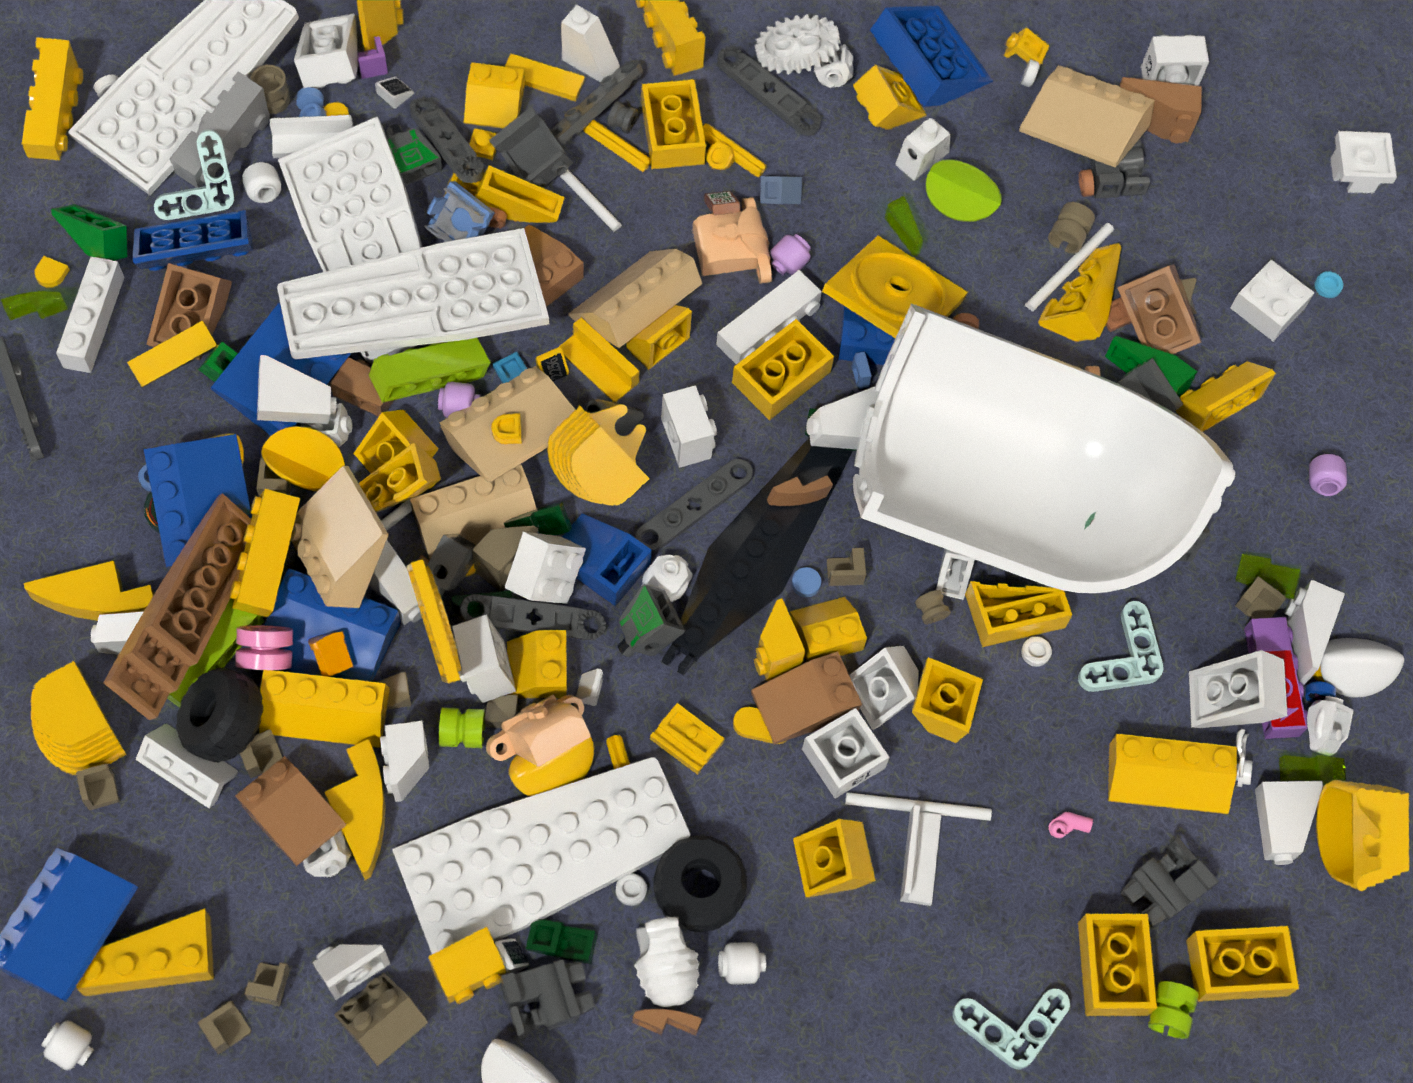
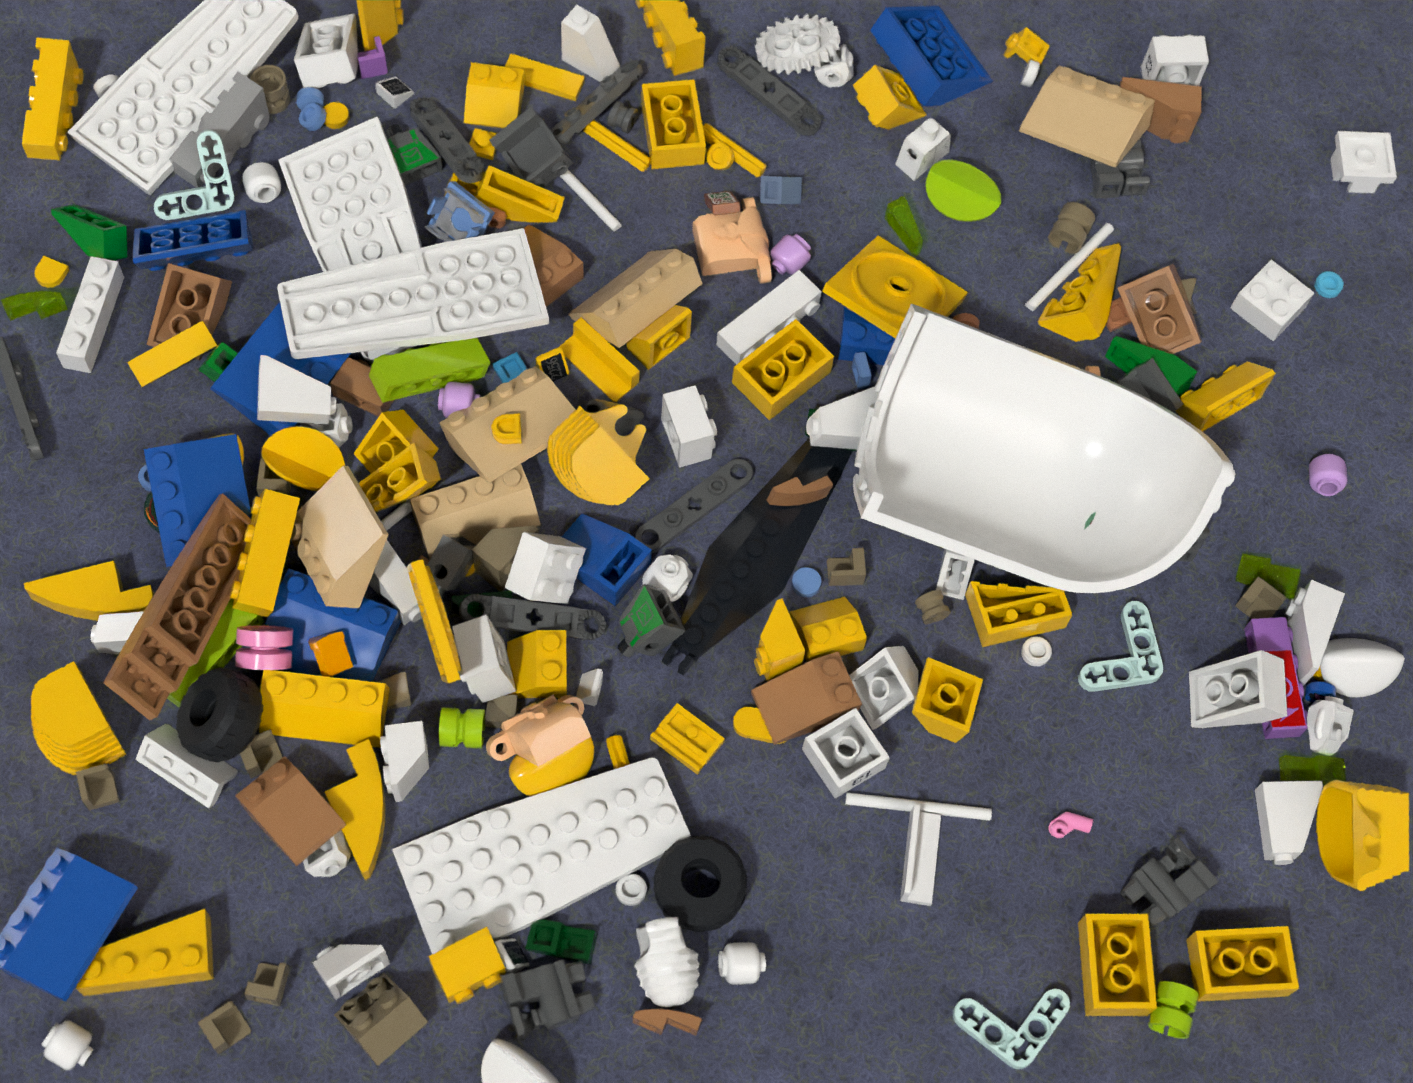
white panel [270,115,353,158] -> none
dark green slope [504,501,572,536] -> none
yellow slope [793,819,876,898] -> none
nougat tile [1079,169,1094,197] -> none
yellow slope [1108,734,1237,814] -> none
white plate [1236,729,1253,787] -> none

